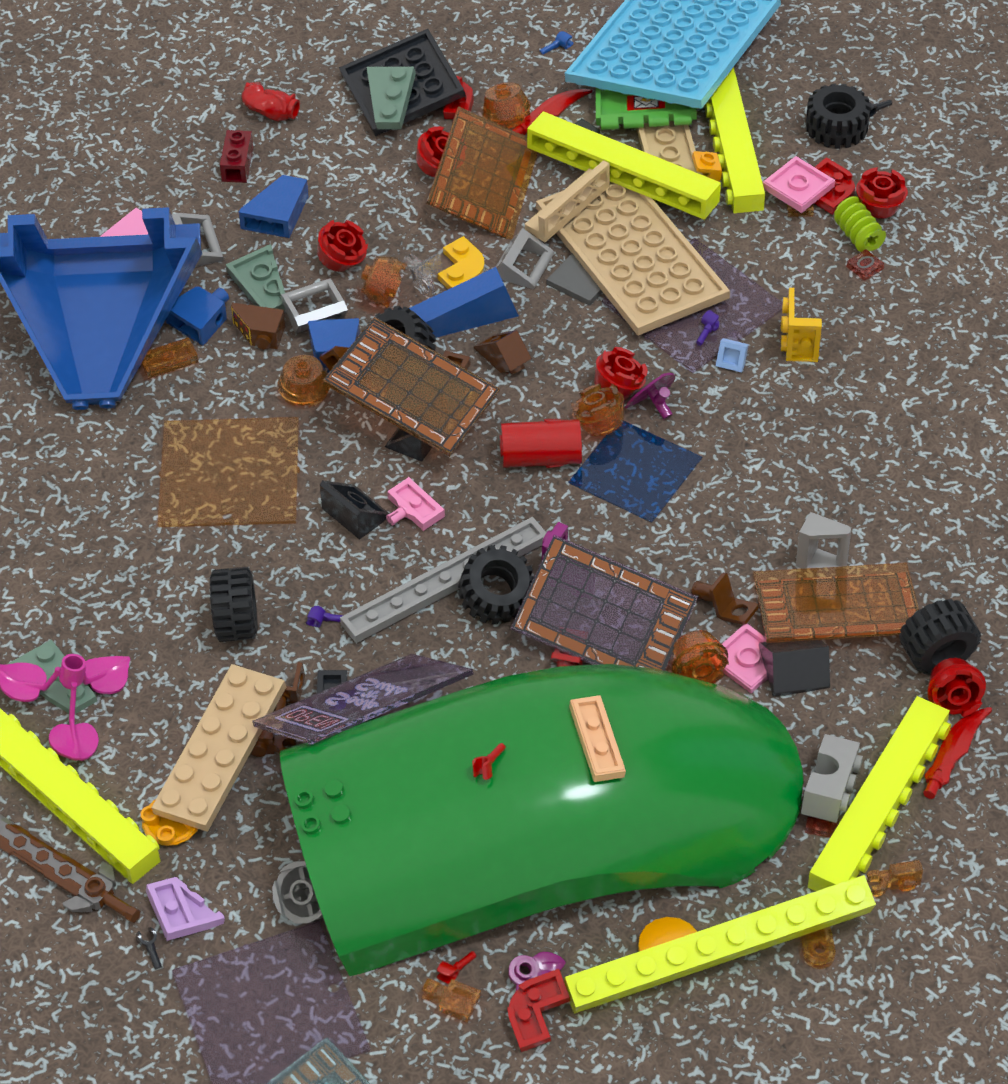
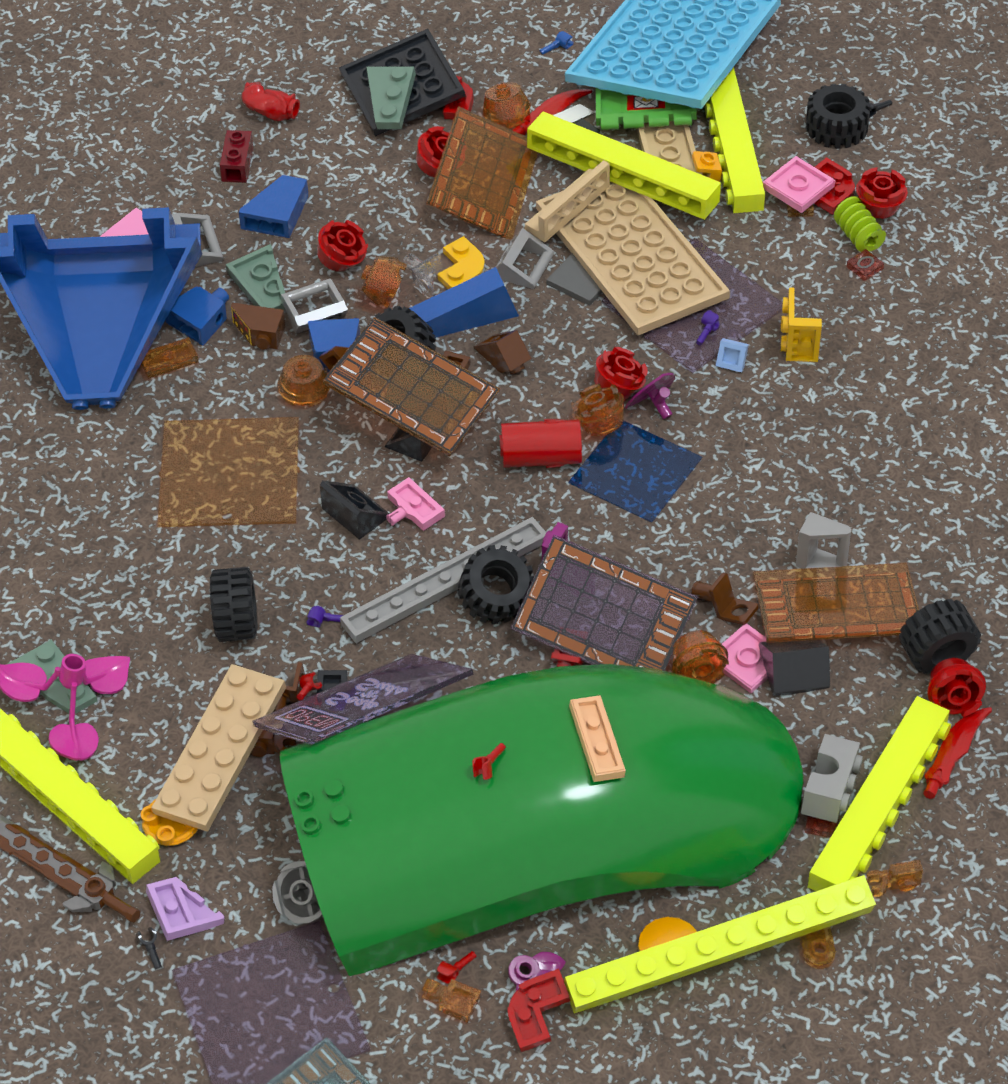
none -> red hand [297,672,322,700]
none -> white sticker [553,104,595,123]

